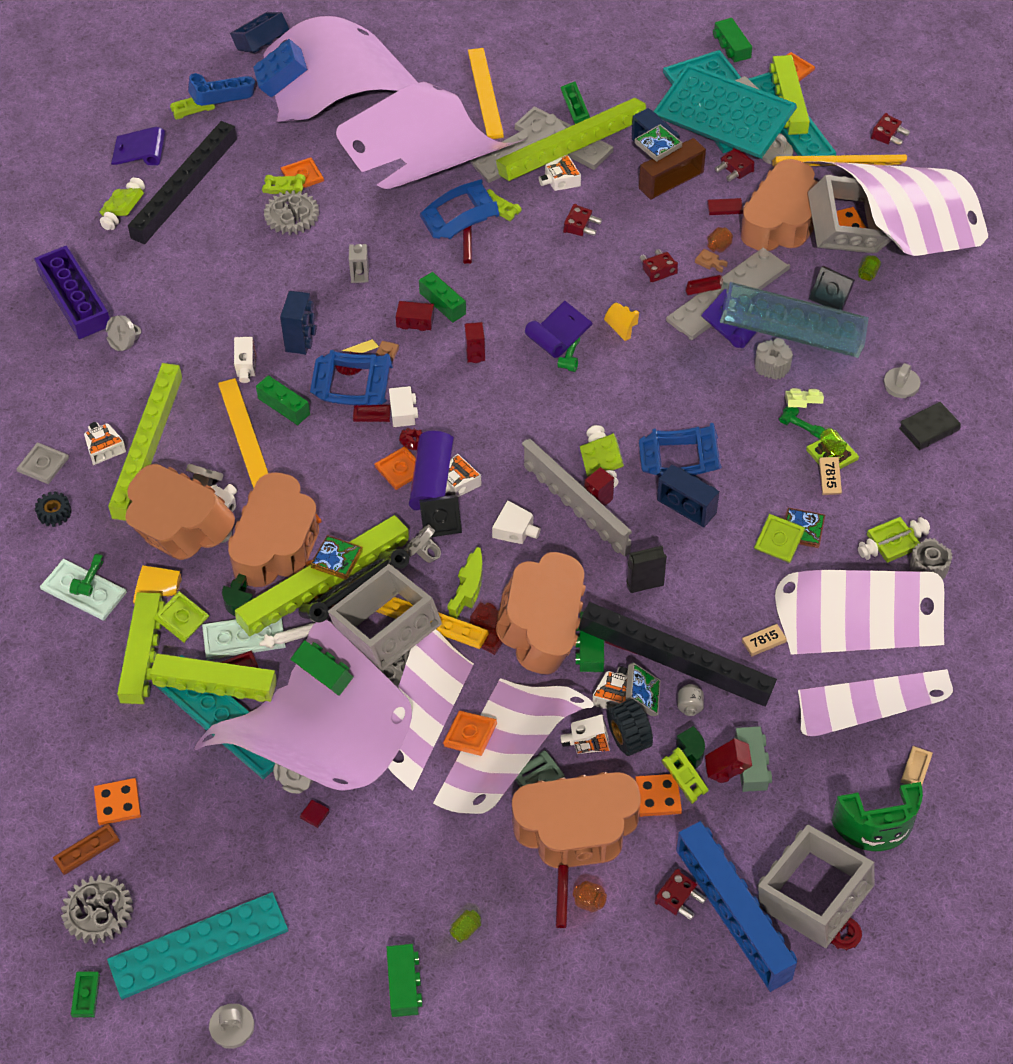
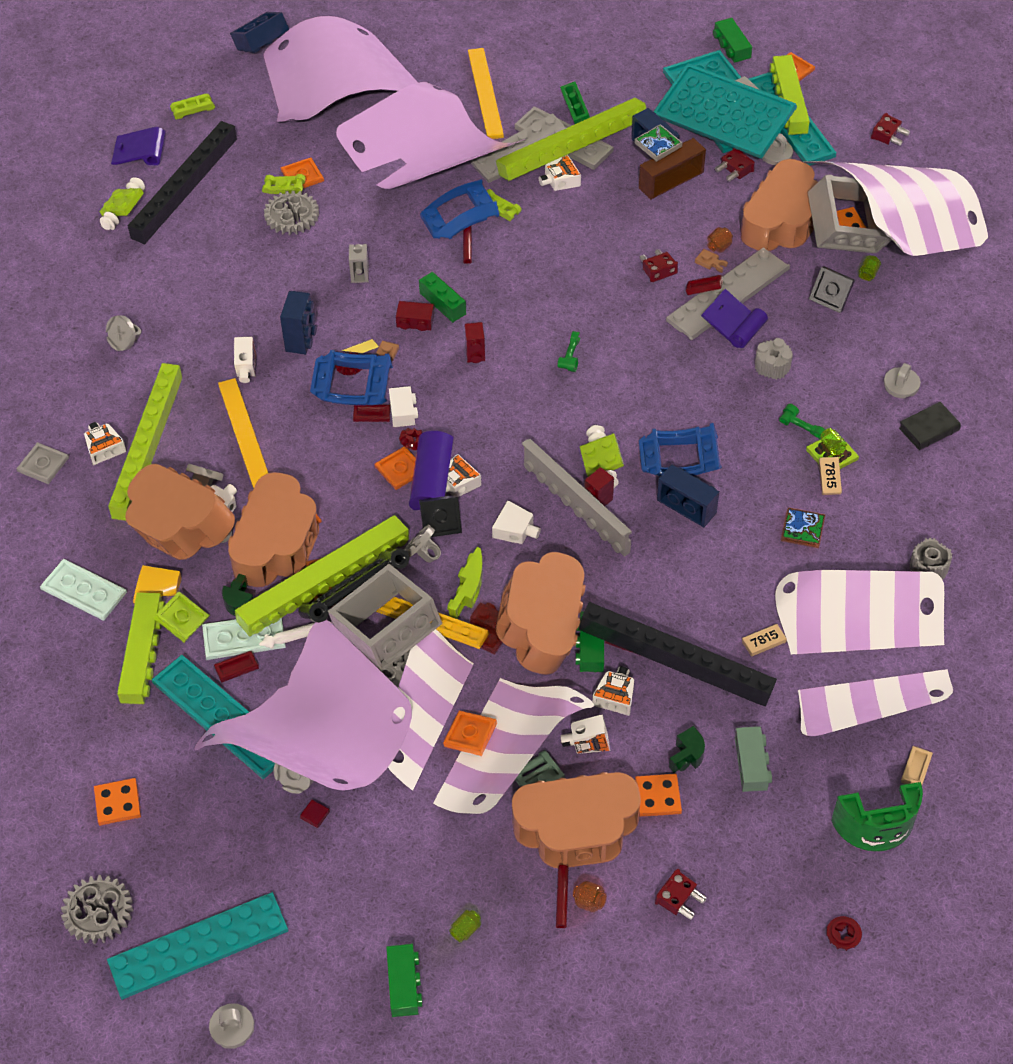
dark purple brick [34,245,110,339] -> none
black bush [35,491,72,527] -> none
dark orange tile [53,823,120,875] -> none
green brick [69,553,104,597] -> none
green plate [71,972,100,1018] -> none
lime brick [150,654,277,702] -> none
blue beam [188,73,255,106] -> none
blue brick [253,39,307,97] -> none
green brick [256,375,310,426] -> none
green brick [290,640,354,696] -> none
tile [311,535,363,580] -> none
dark purple door [525,301,593,358] -> none
dark red piece [563,204,602,236] -> none
yellow slope [604,302,639,341] -> none
black wheel [607,699,653,756] -> none
tile [625,663,661,716] -> none
pearl dark grey piece [626,545,667,593] -> none
lime plate [661,747,709,804] -> none
blue brick [676,821,797,992] -> none
light grey head [677,684,704,716] -> none
dark red brick [705,738,752,783] -> none
dark red tile [707,198,743,215] -> none
clear light blue brick [720,282,869,358] -> none
lime tile [754,514,805,563] -> none
light grey window [757,825,875,948] -> none
yellow tile [772,155,907,167] -> none
yellowish green plate [785,388,824,408] -> none
lime plate [858,517,930,563] -> none

